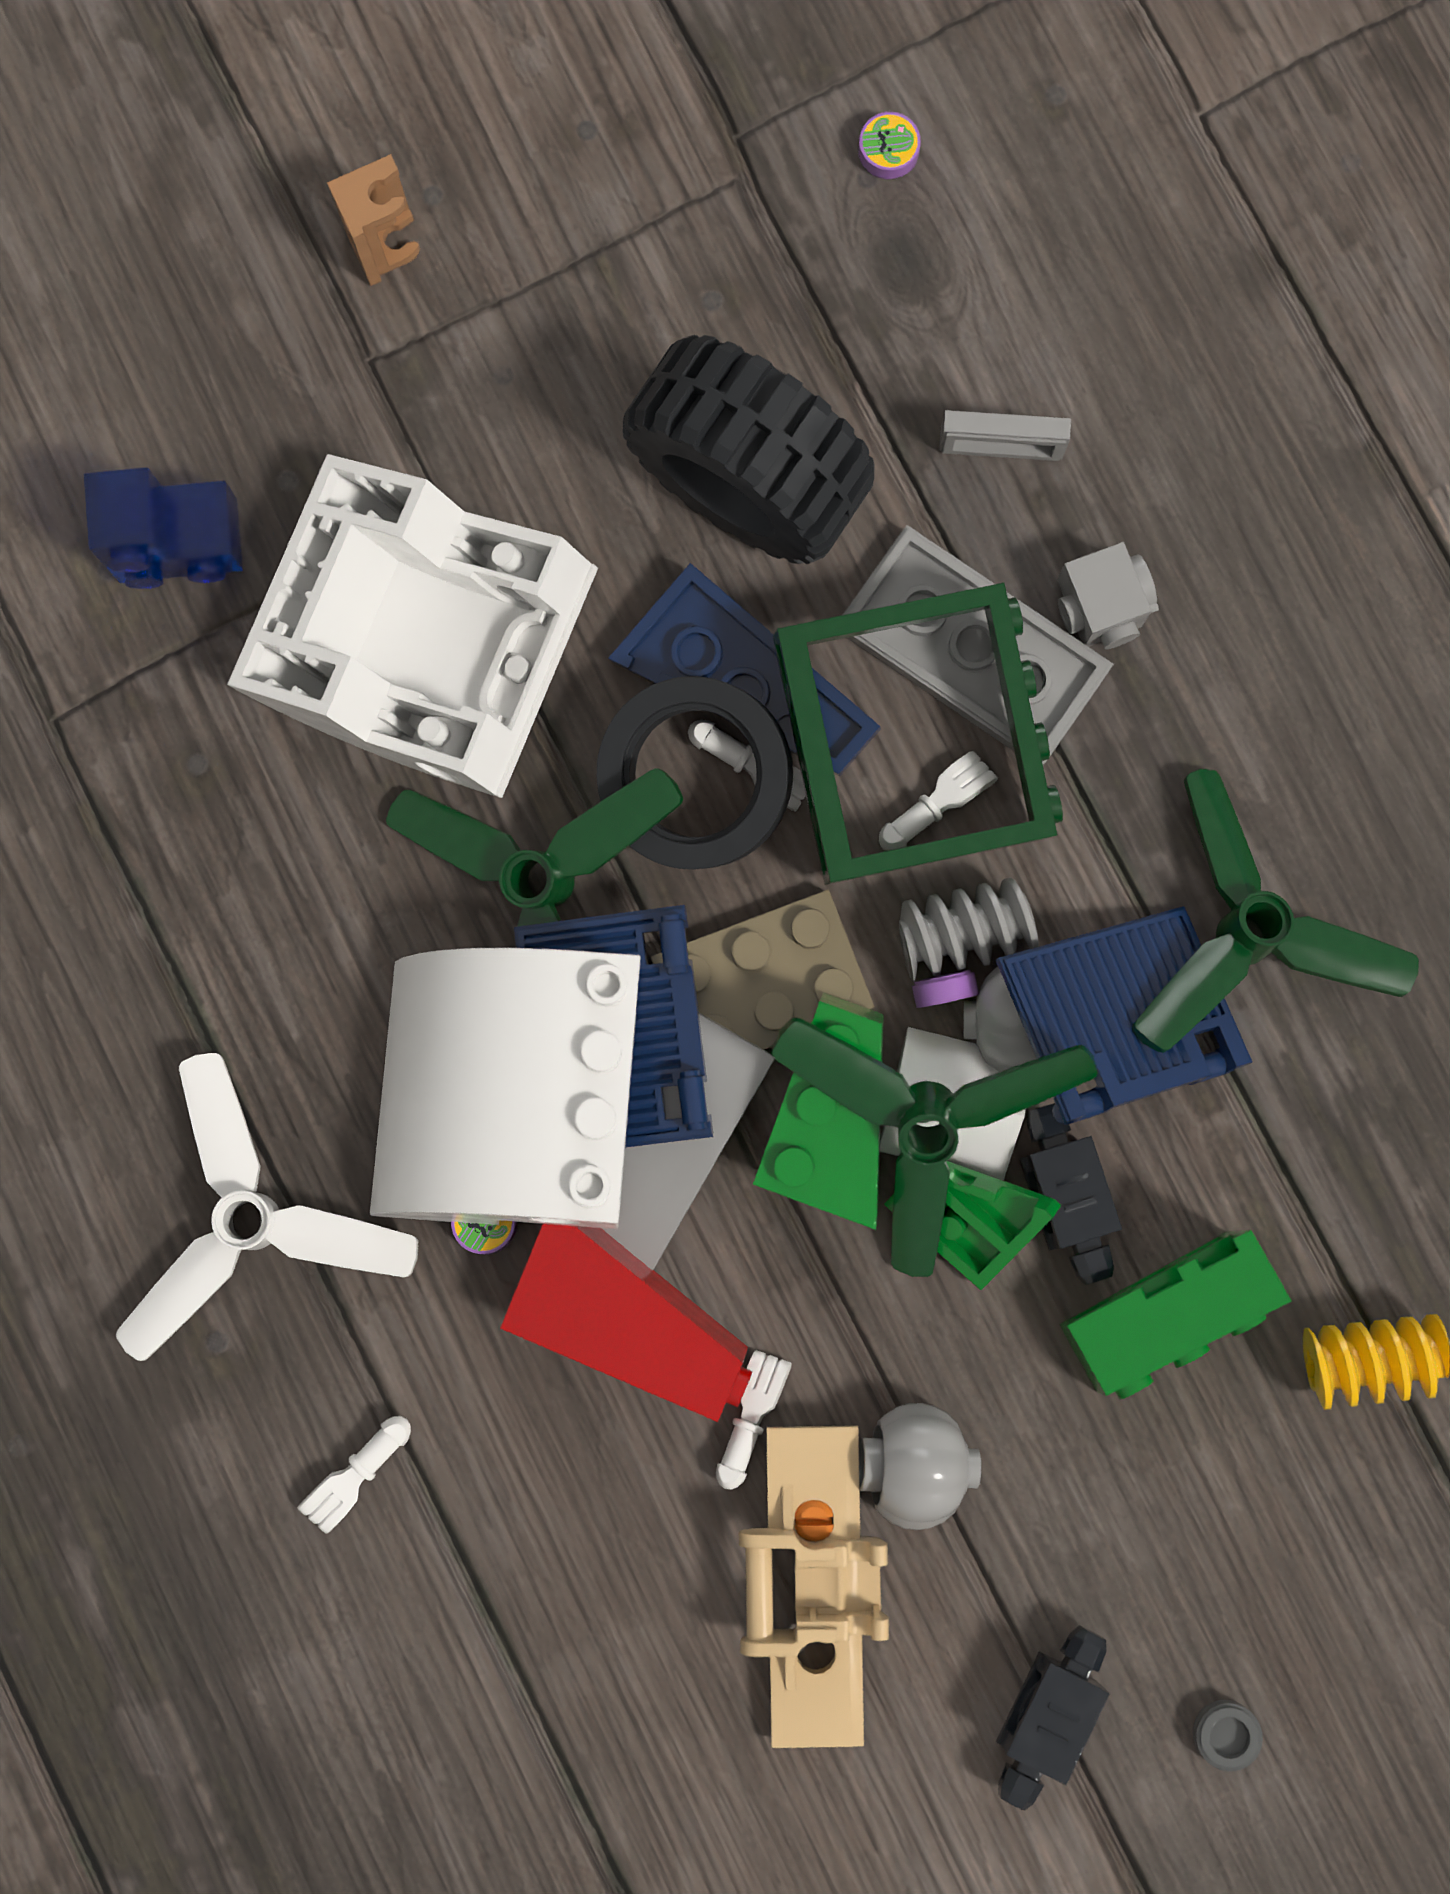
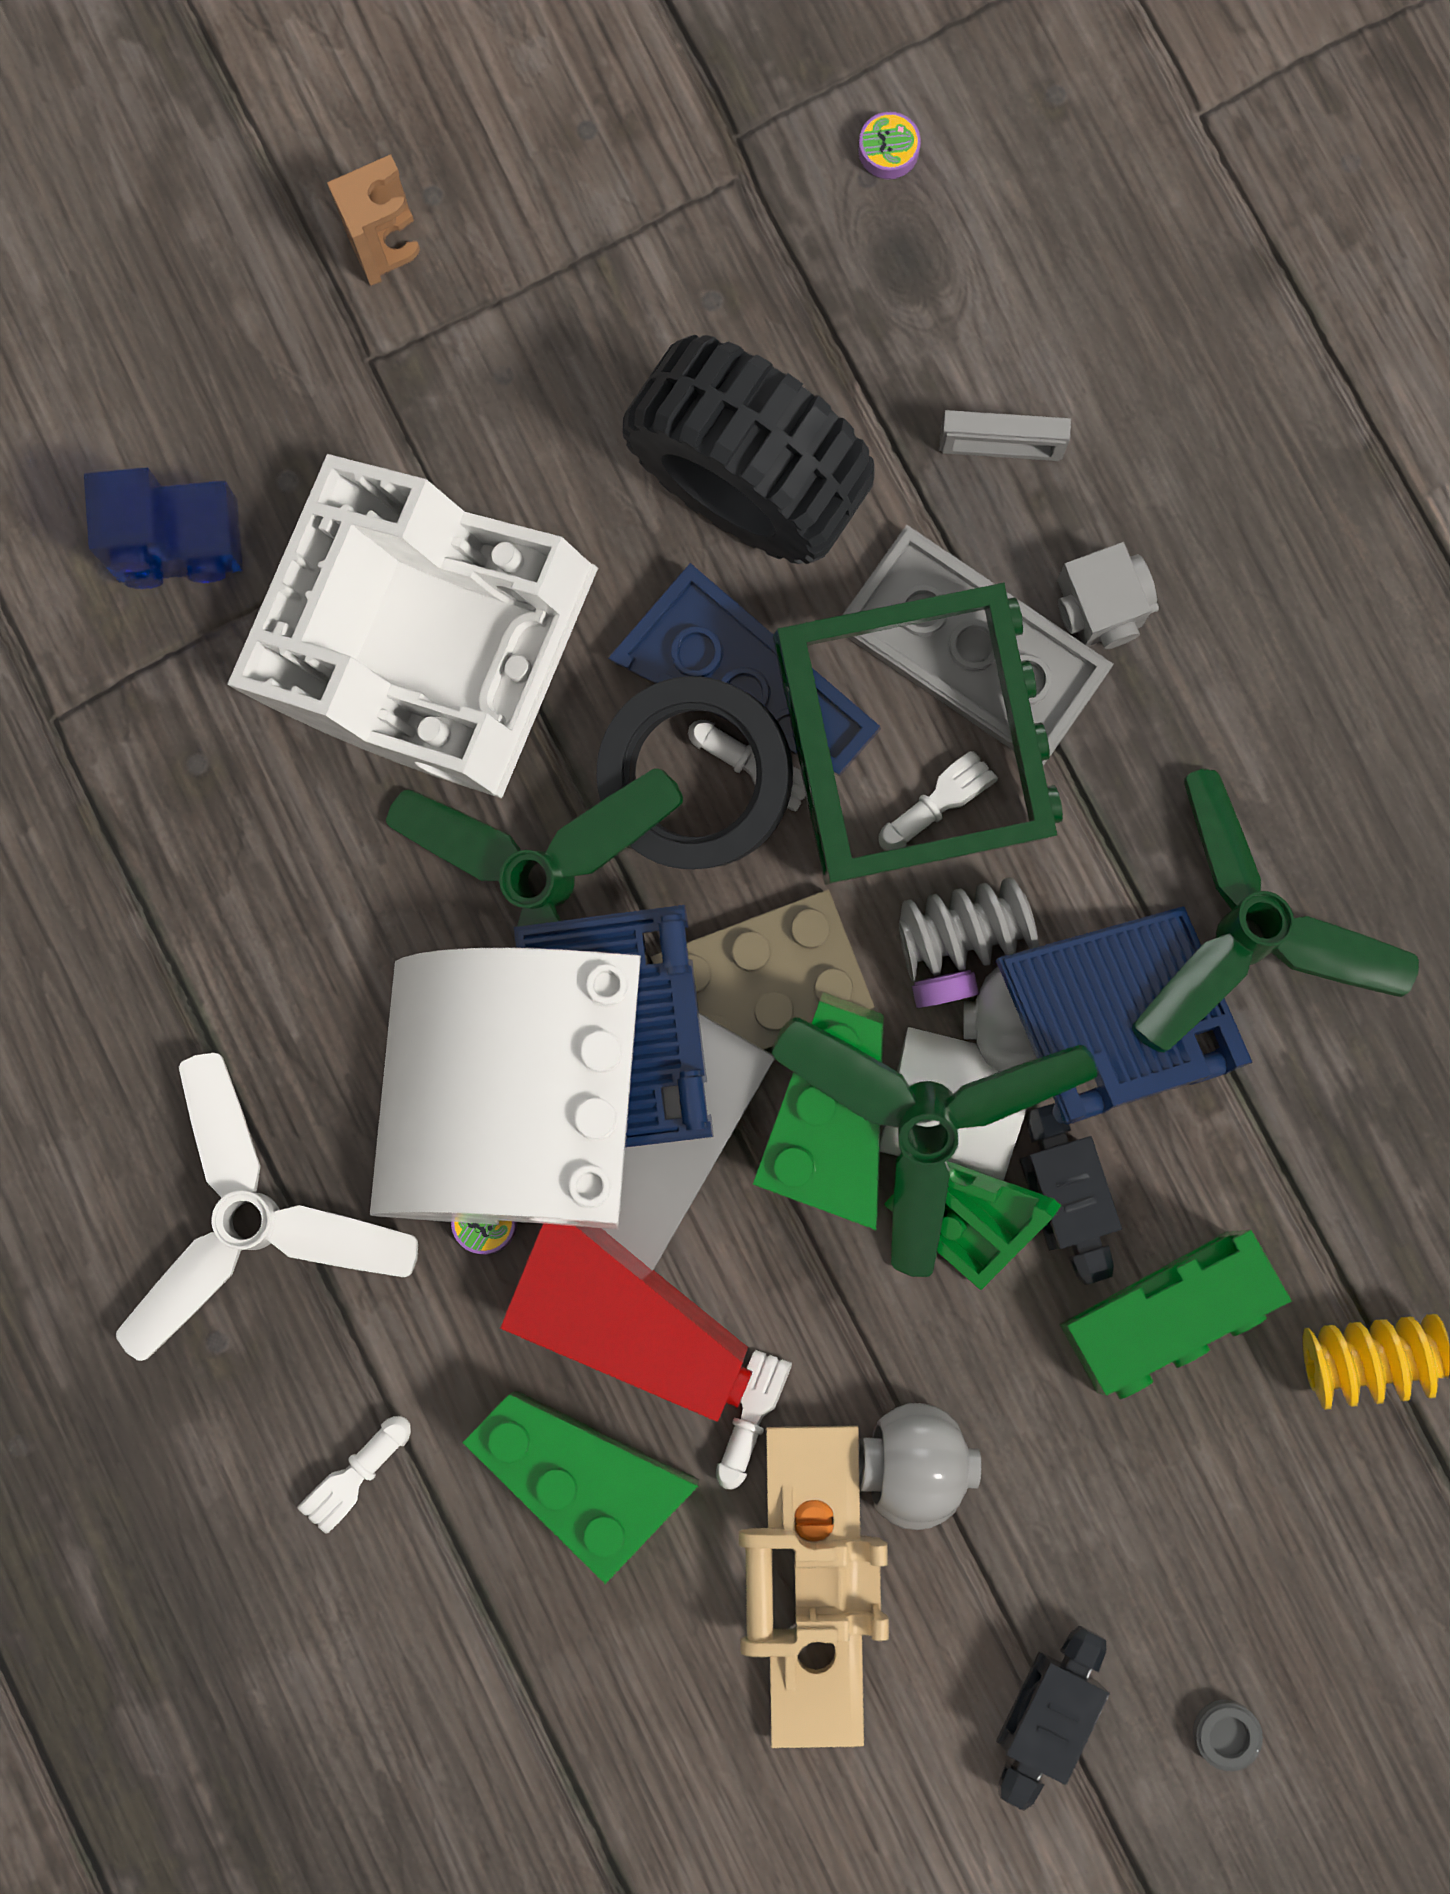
none -> green wedge [463,1391,699,1584]

